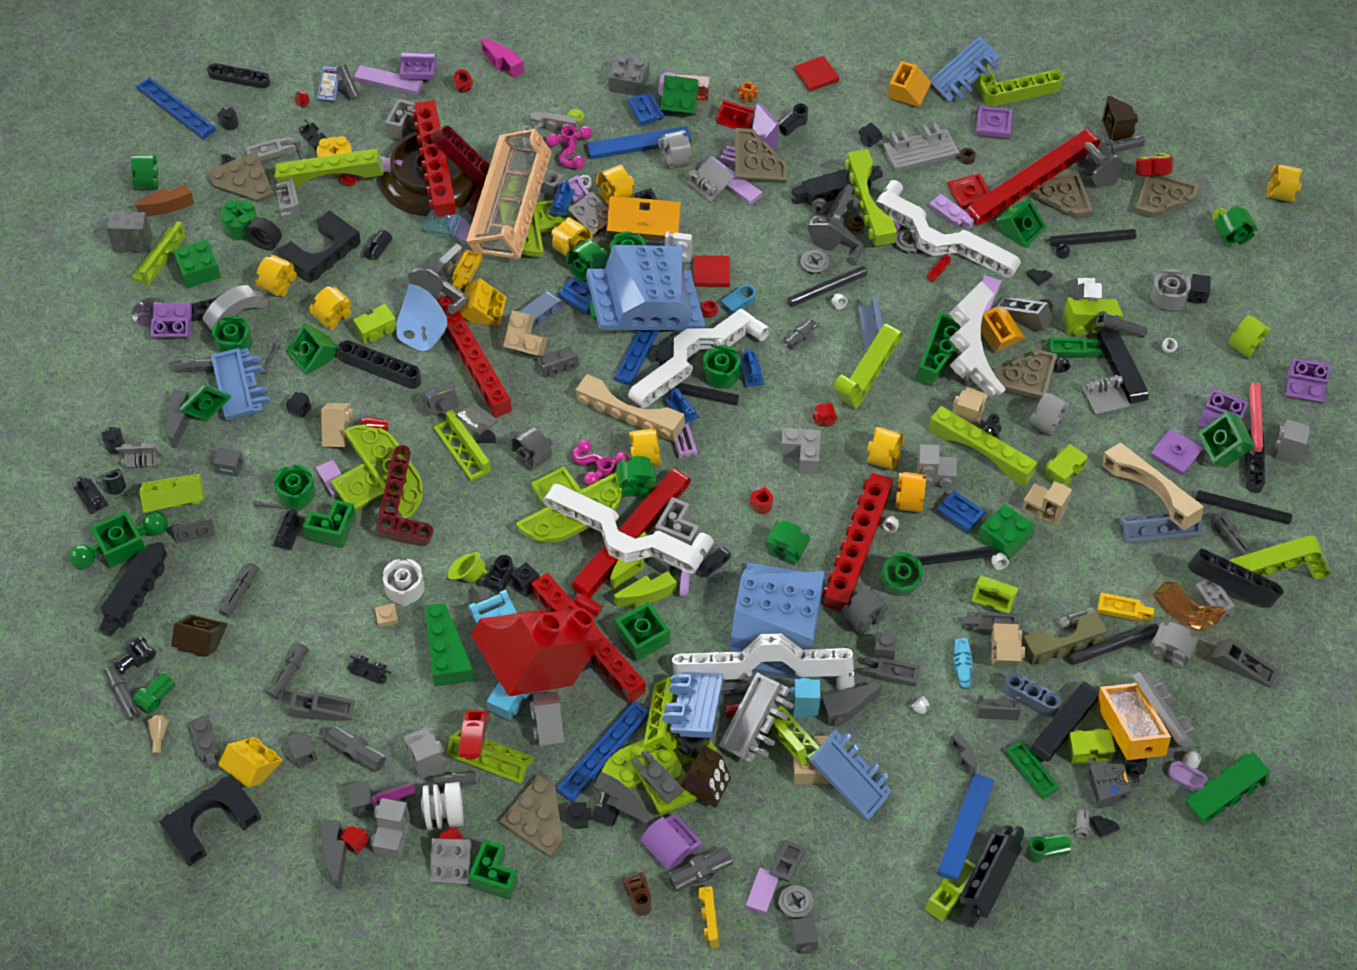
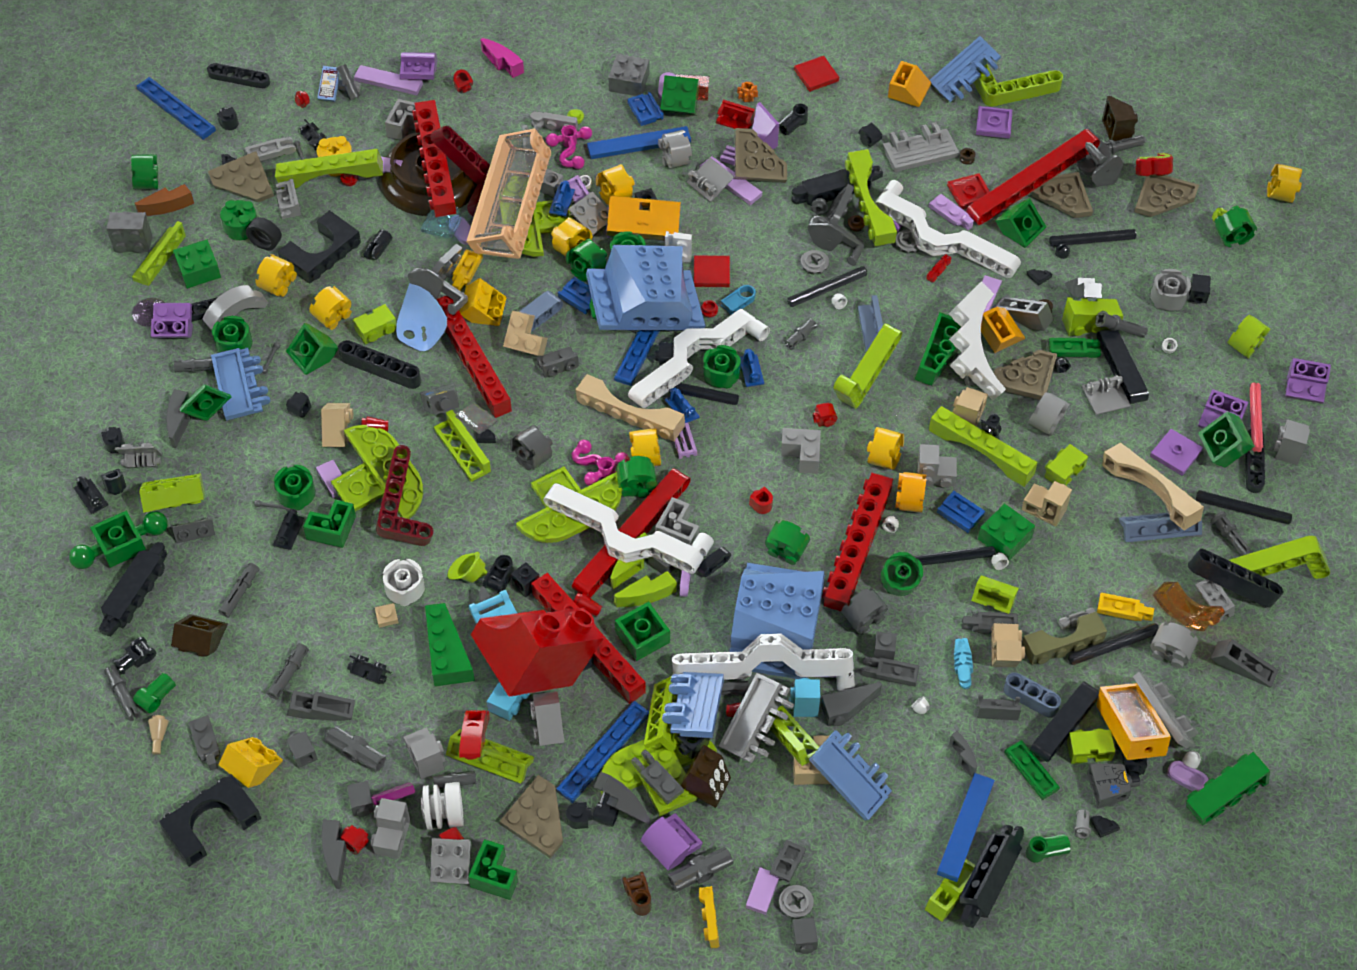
dark grey brick [212,448,244,477] -> none

